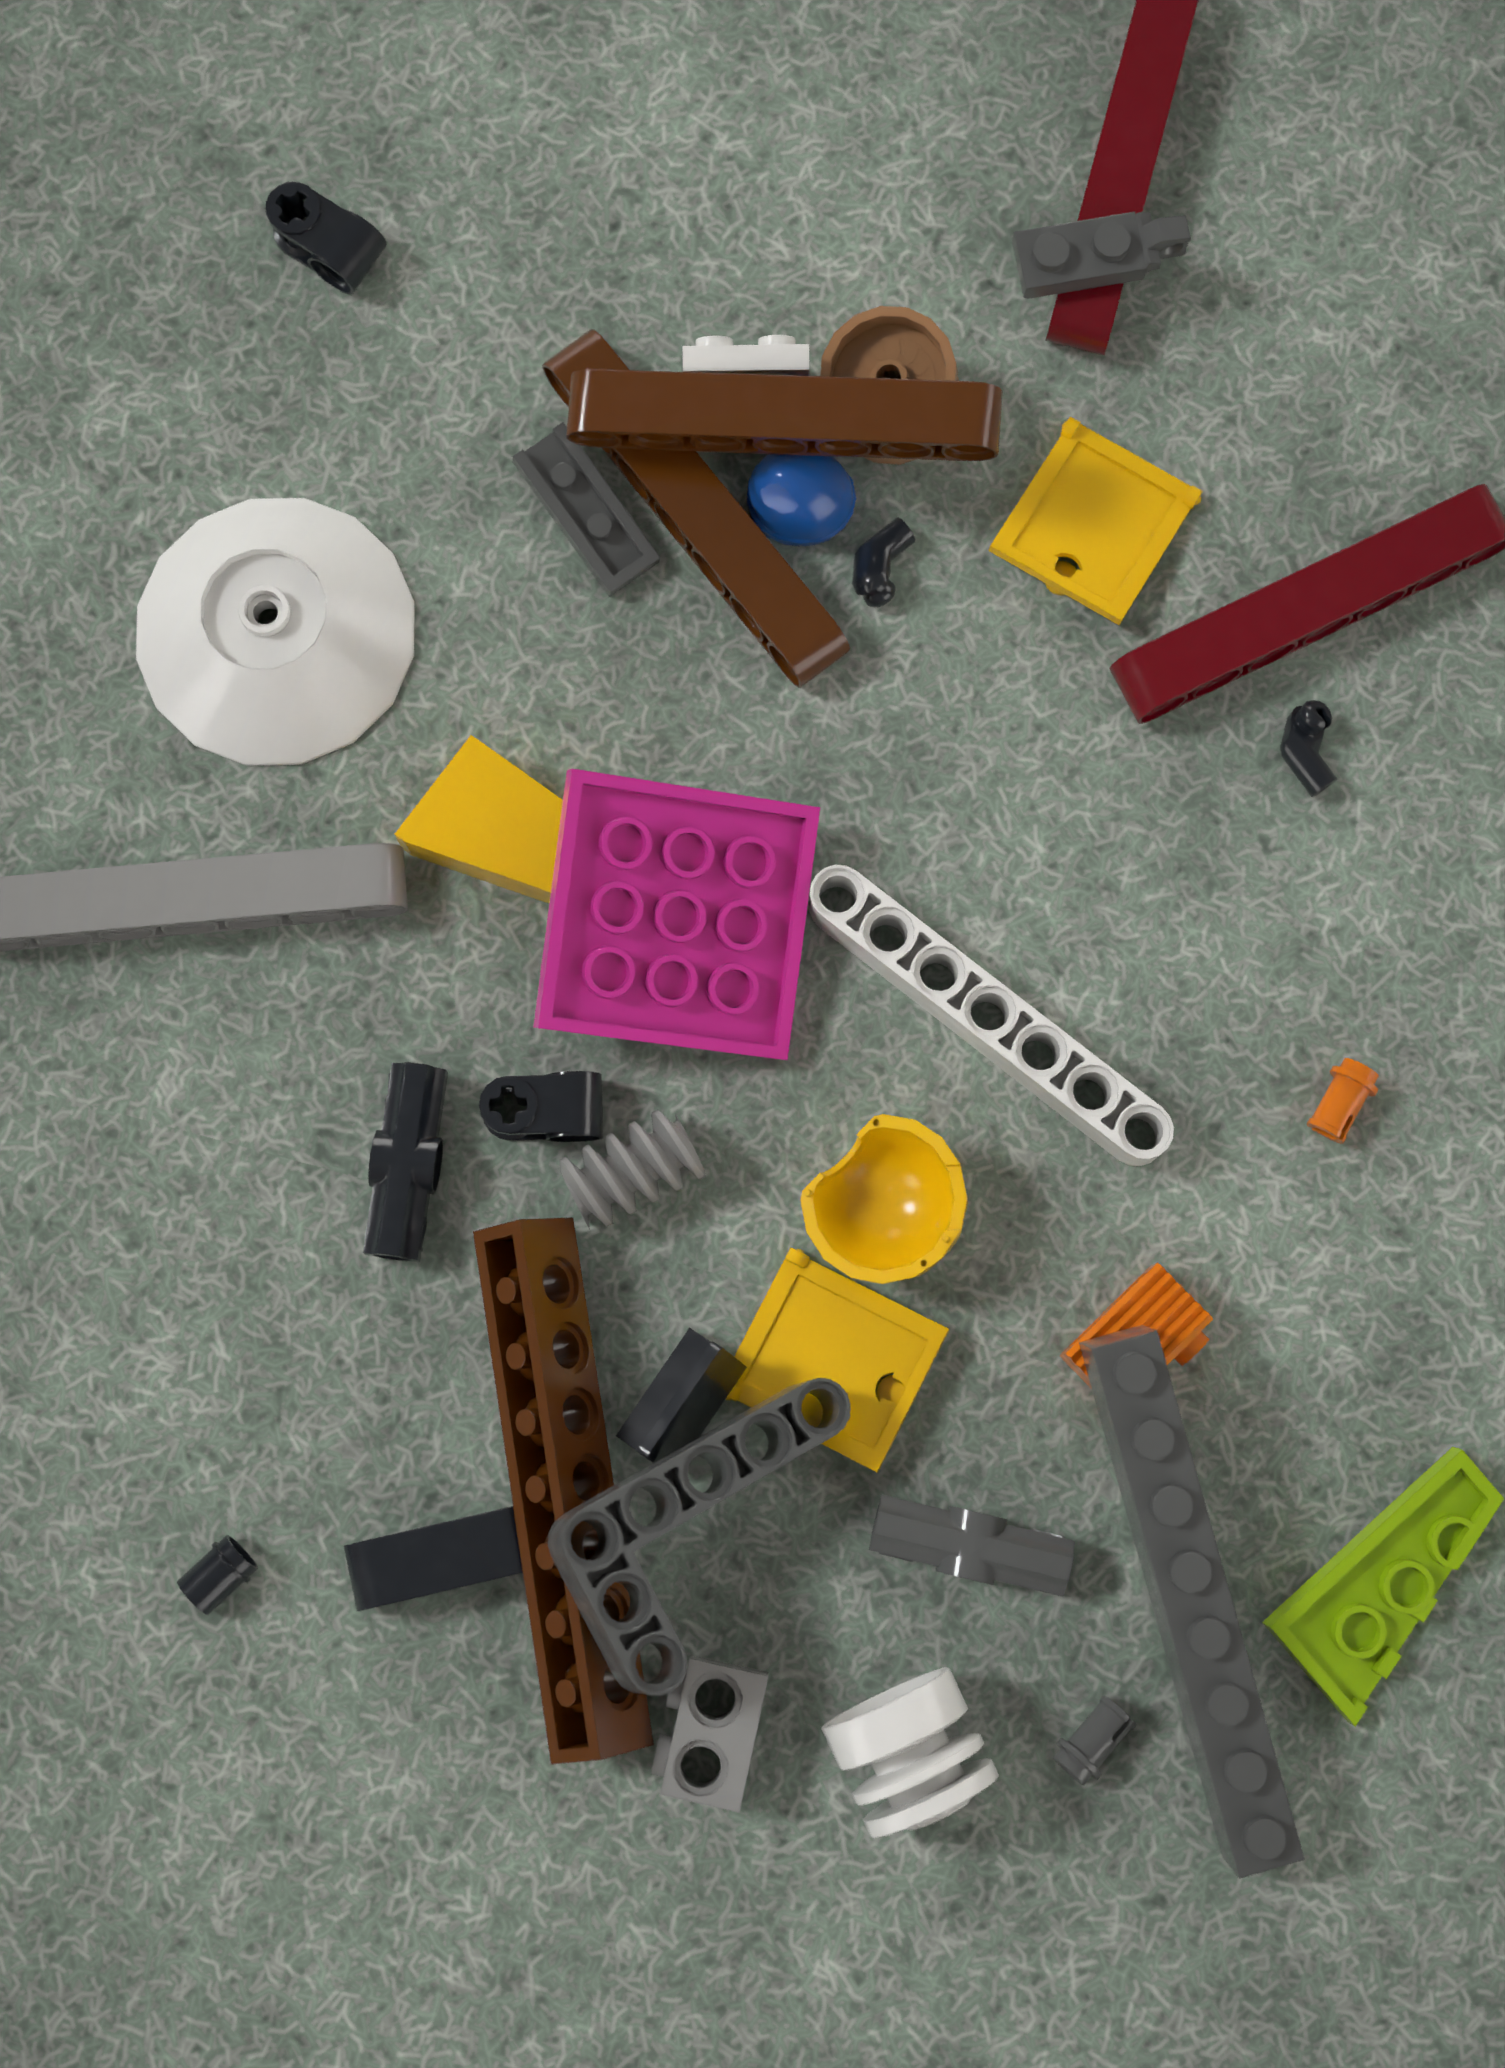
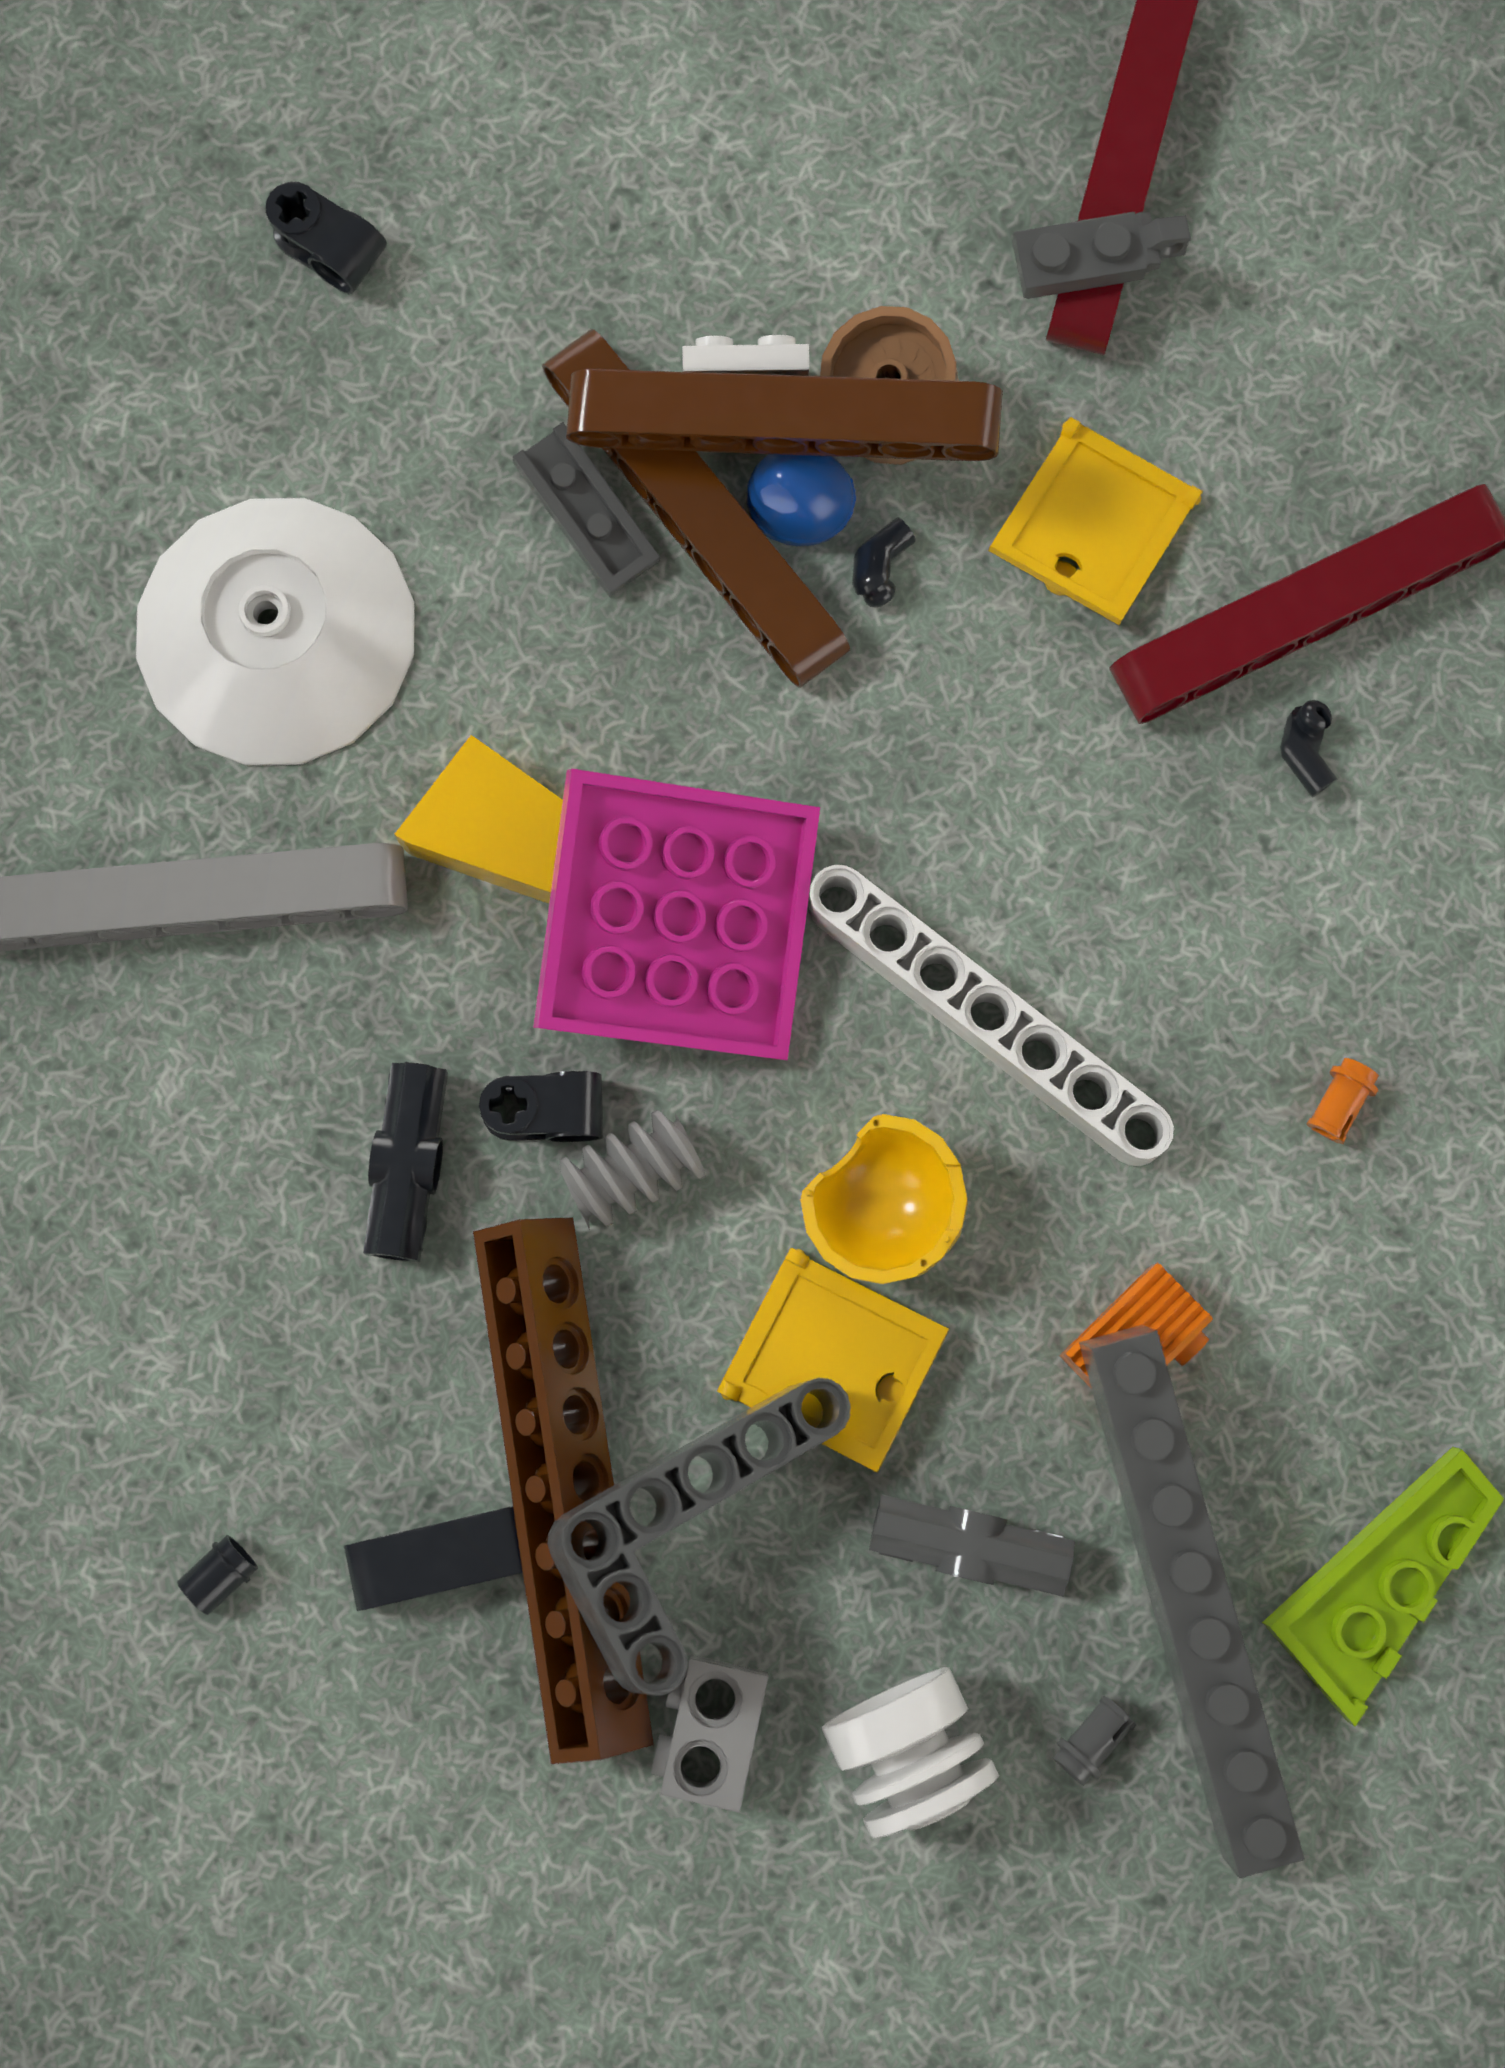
black panel [616,1328,747,1463] -> none

